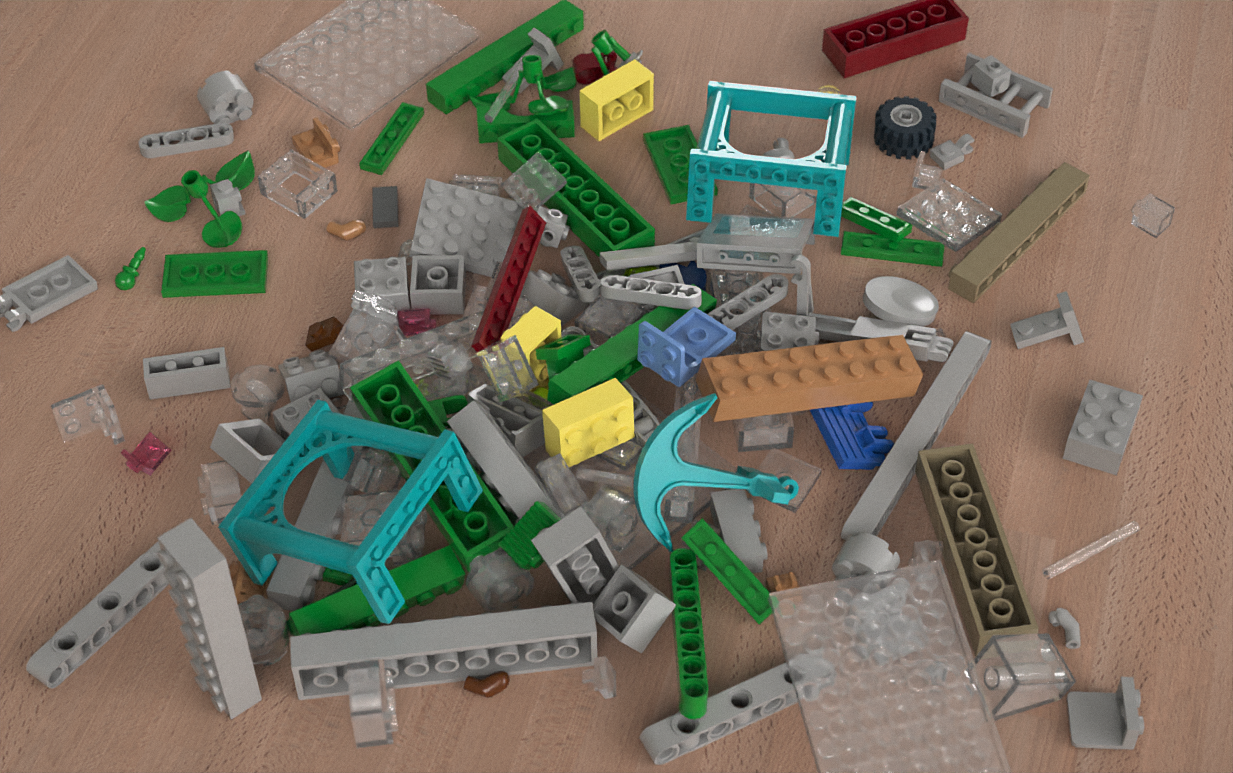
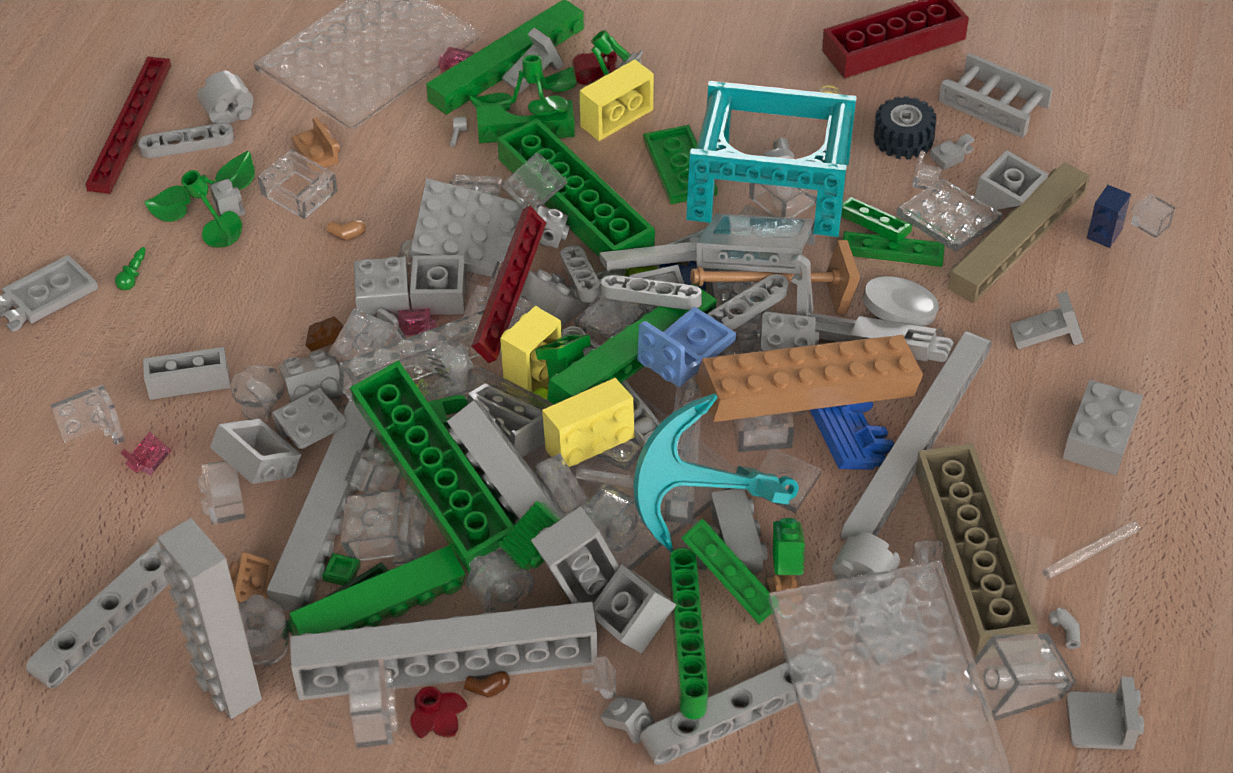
green tile [161,250,268,298] -> none
teal arch [218,400,483,624] -> none
clear plate [351,291,397,324] -> none
green tile [359,102,424,175] -> none
dark grey tile [372,186,399,228] -> none
clear brick [477,335,539,402] -> none
clear bar [484,59,523,123] -> none
light grey brick [971,55,1011,98] -> none
none -> dark red plate [85,56,171,194]
none -> dark red plate [410,686,468,739]
none -> clear pink bracket [438,46,475,74]
none -> light grey hand [449,117,467,147]
none -> light grey bracket [600,696,655,744]
none -> medium nougat tile [690,240,860,314]
none -> green brick [772,518,805,575]
none -> light grey slope [974,150,1048,210]
none -> dark blue brick [1087,185,1131,248]

